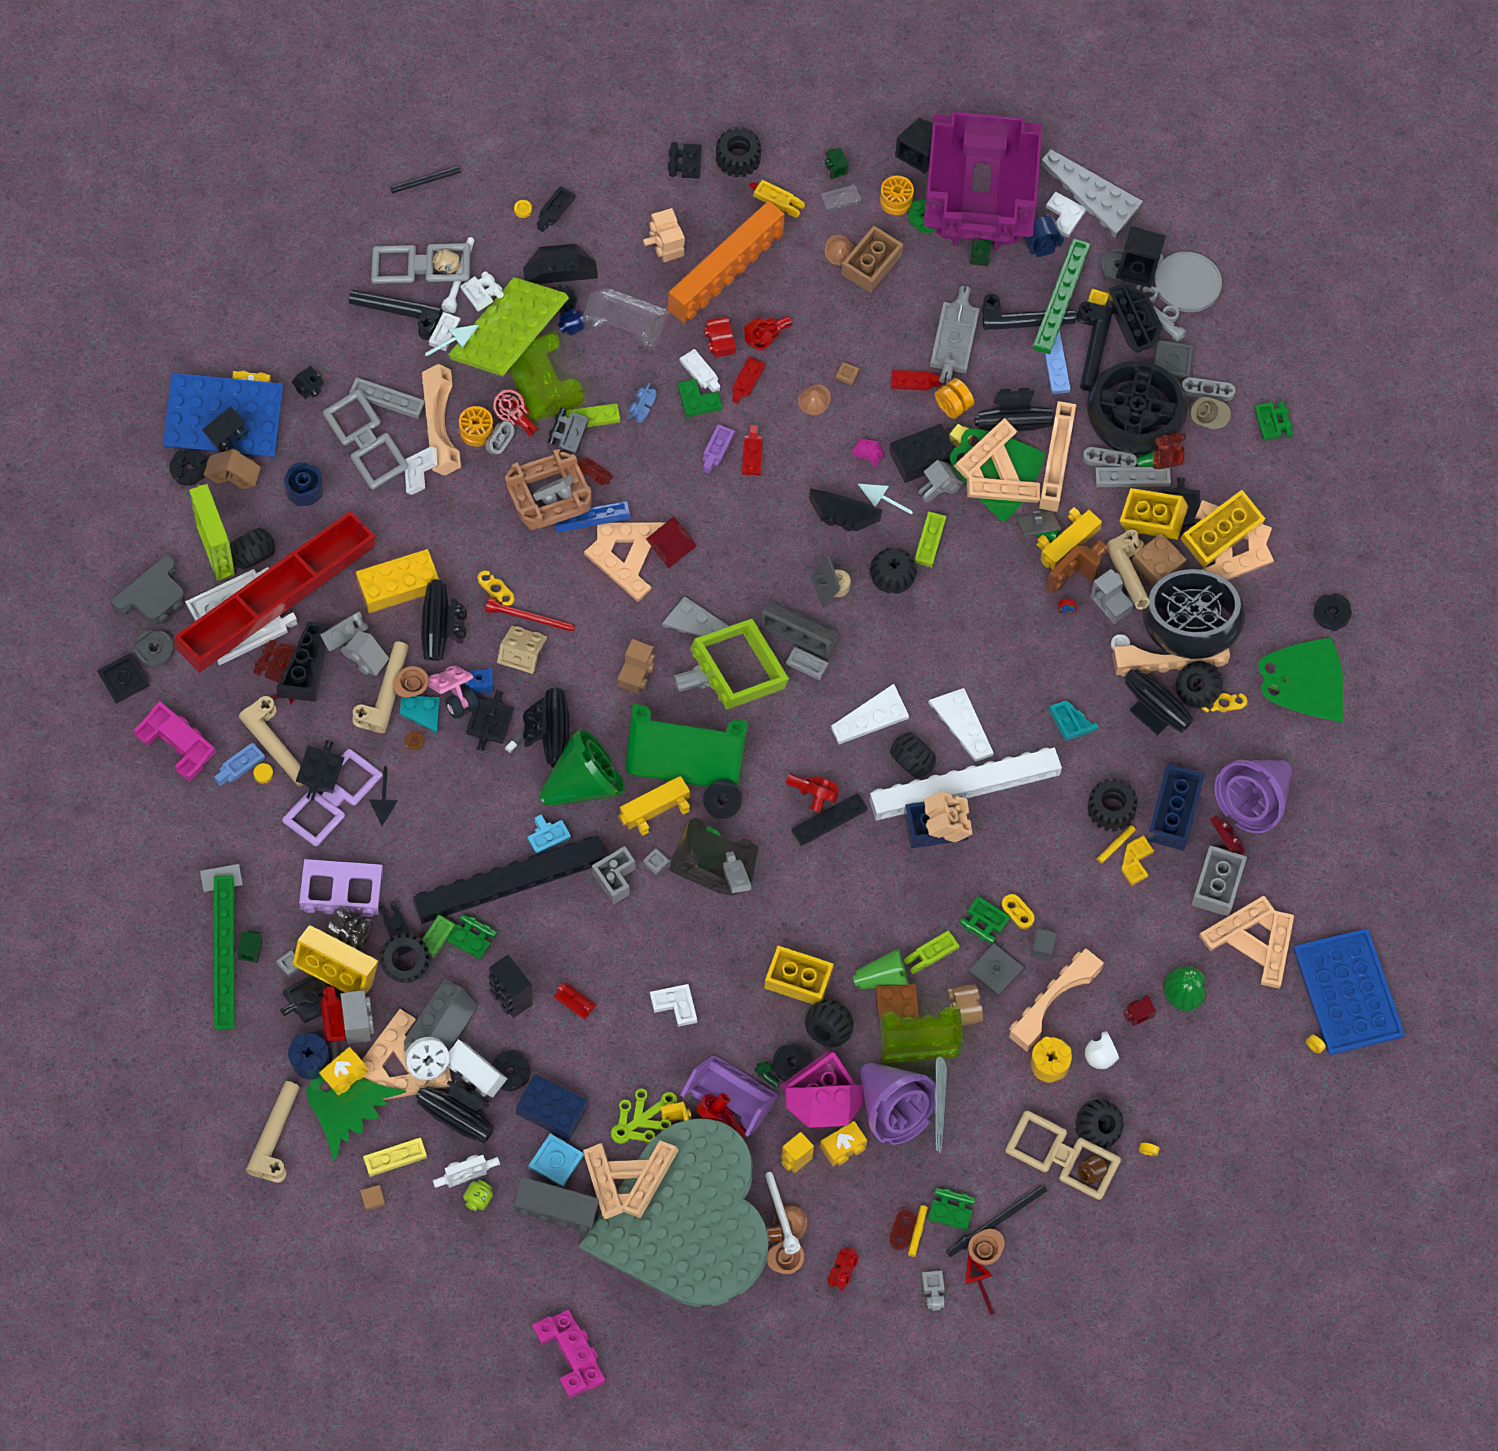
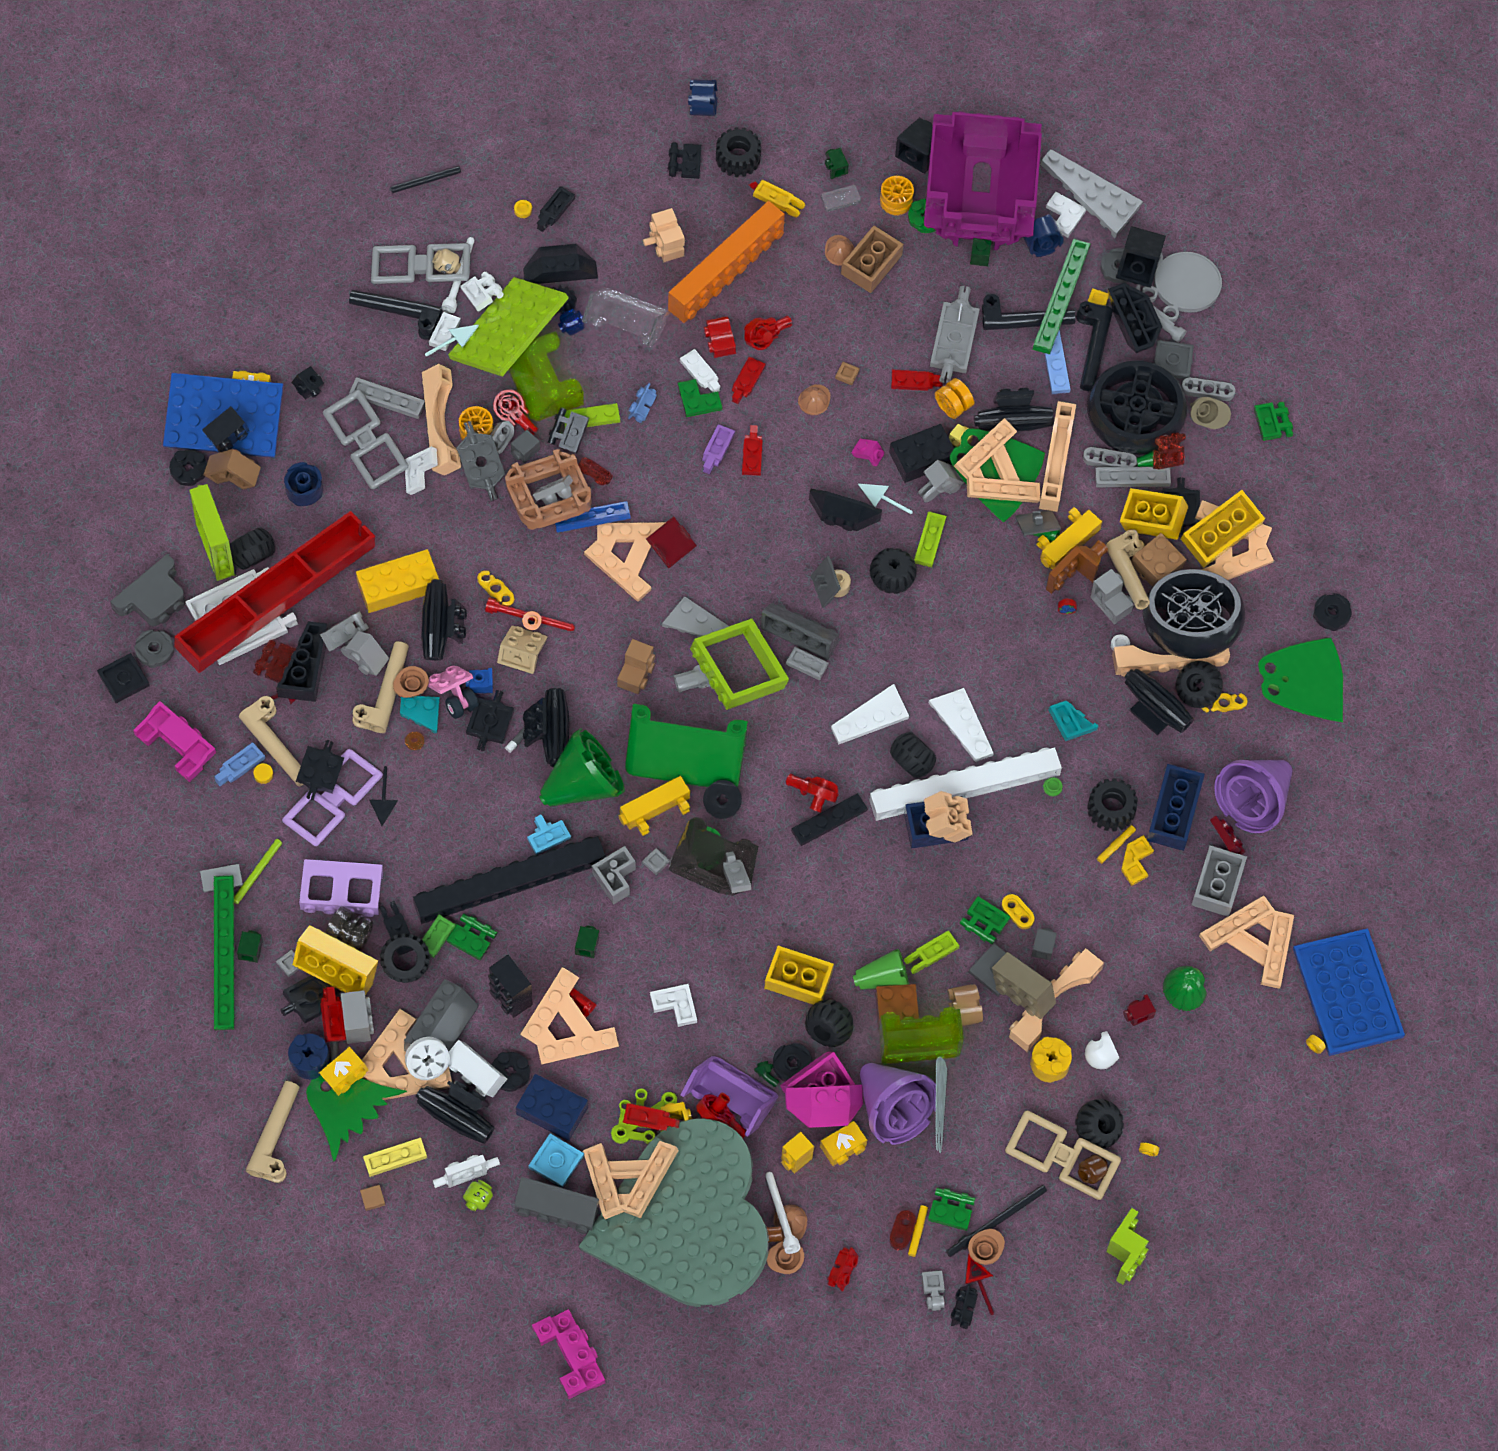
none -> lime bar [234,839,282,905]
none -> dark grey plate [456,421,505,502]
none -> dark grey brick [511,430,540,463]
none -> light nougat plate [520,967,619,1065]
none -> plate [522,611,542,630]
none -> dark green brick [575,926,599,958]
none -> red hinge [623,1103,680,1131]
none -> dark blue brick [688,79,718,116]
none -> black hinge [951,1284,978,1329]
none -> dark tan brick [992,952,1056,1019]
none -> bright green plate [1043,777,1063,796]
none -> lime bracket [1106,1208,1149,1285]

